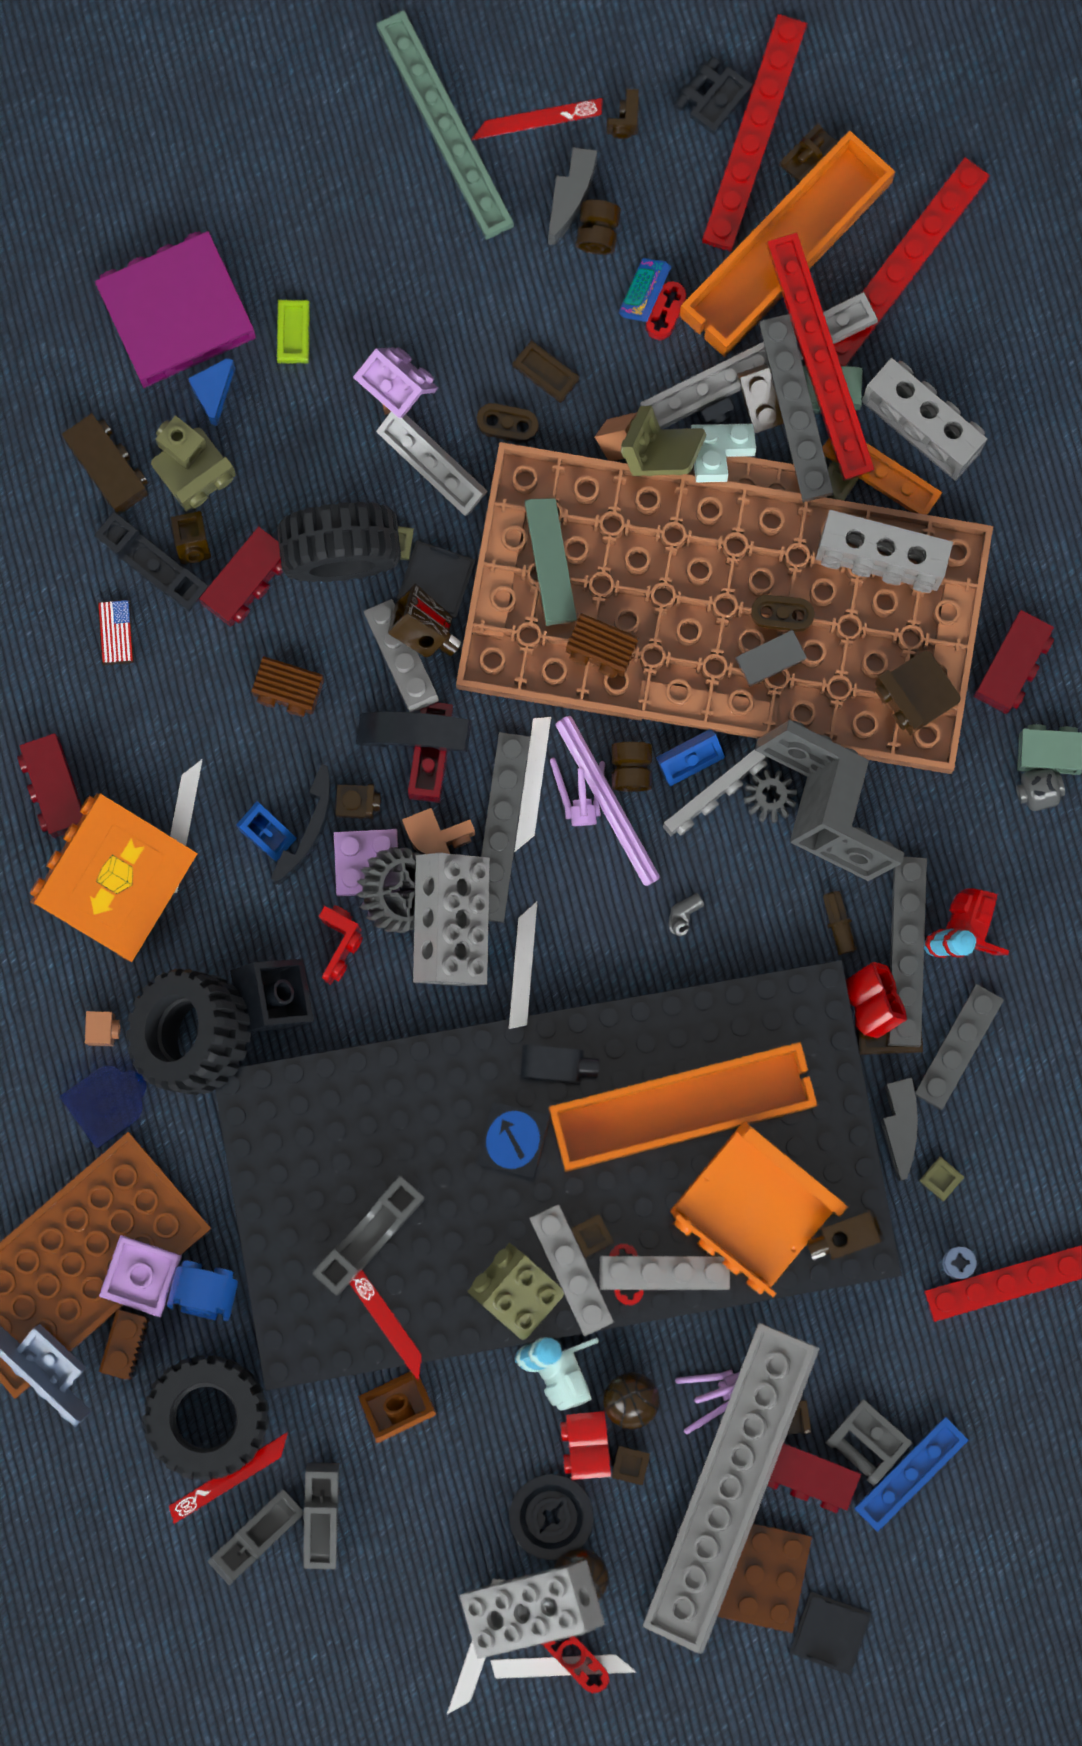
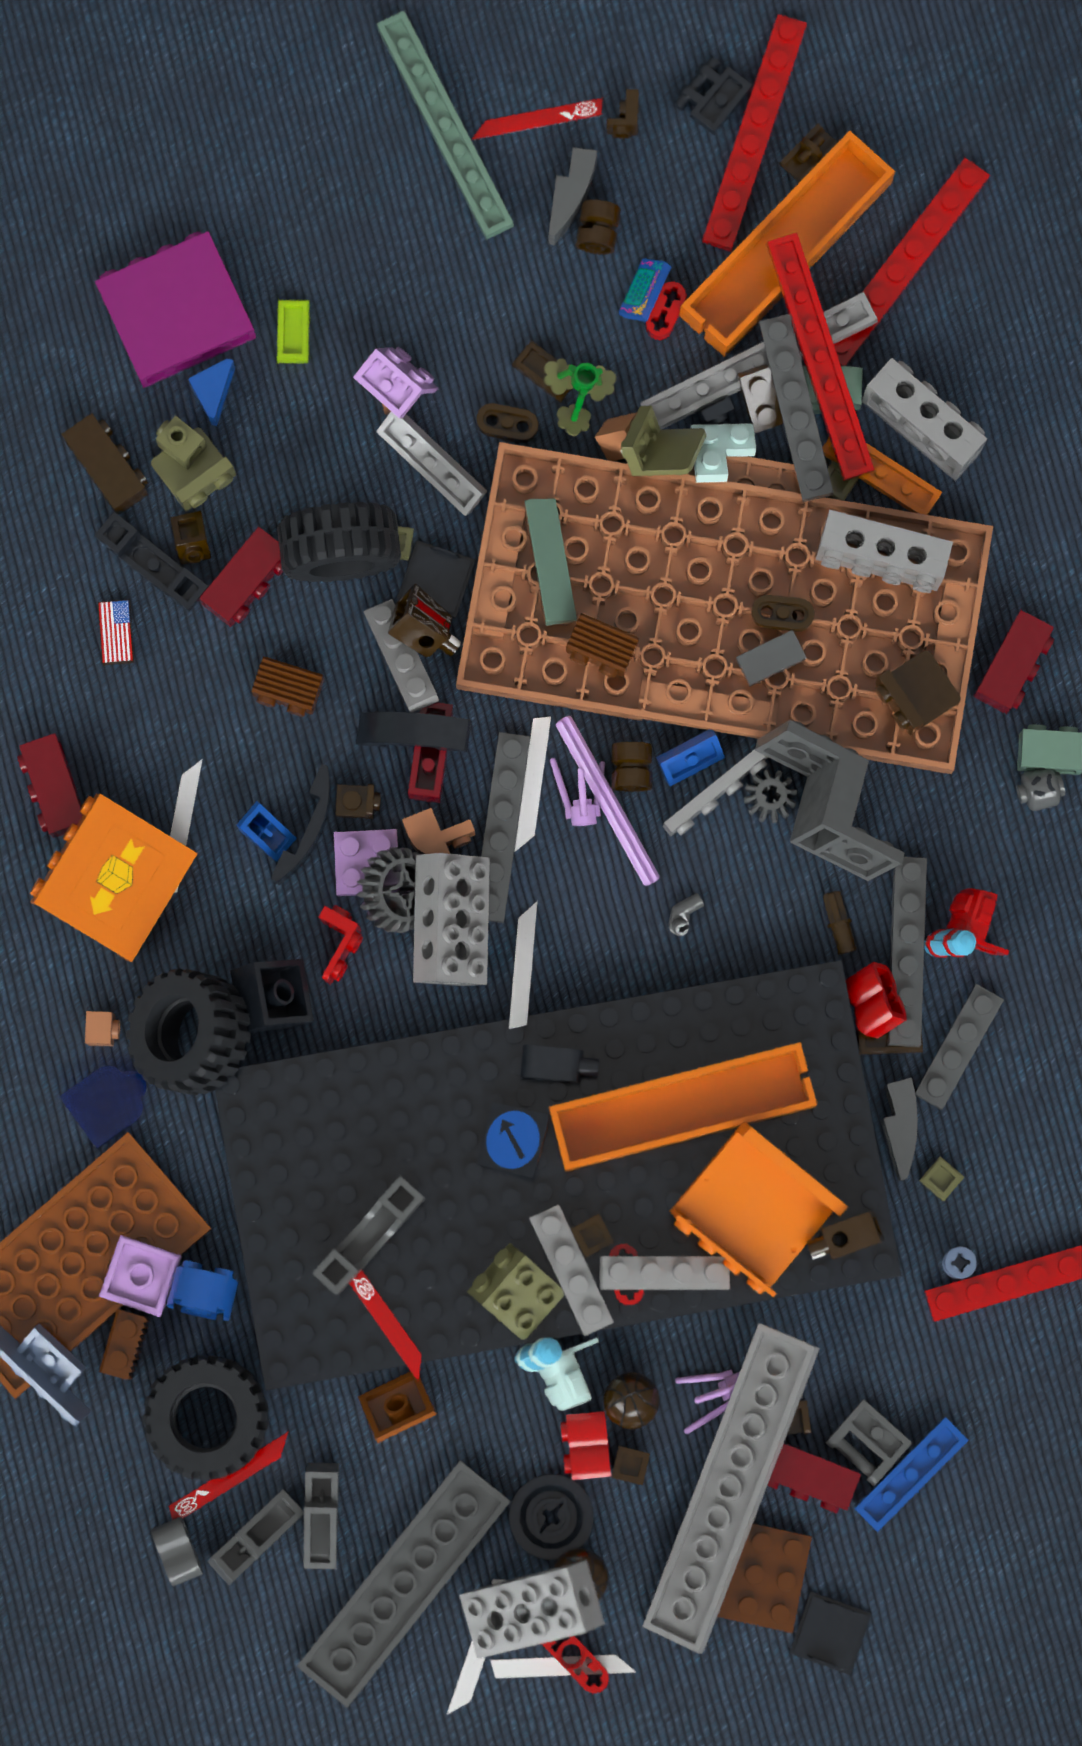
none -> dark grey axle [151,1517,203,1586]
none -> dark grey plate [297,1460,511,1708]
none -> olive plant [544,358,616,436]

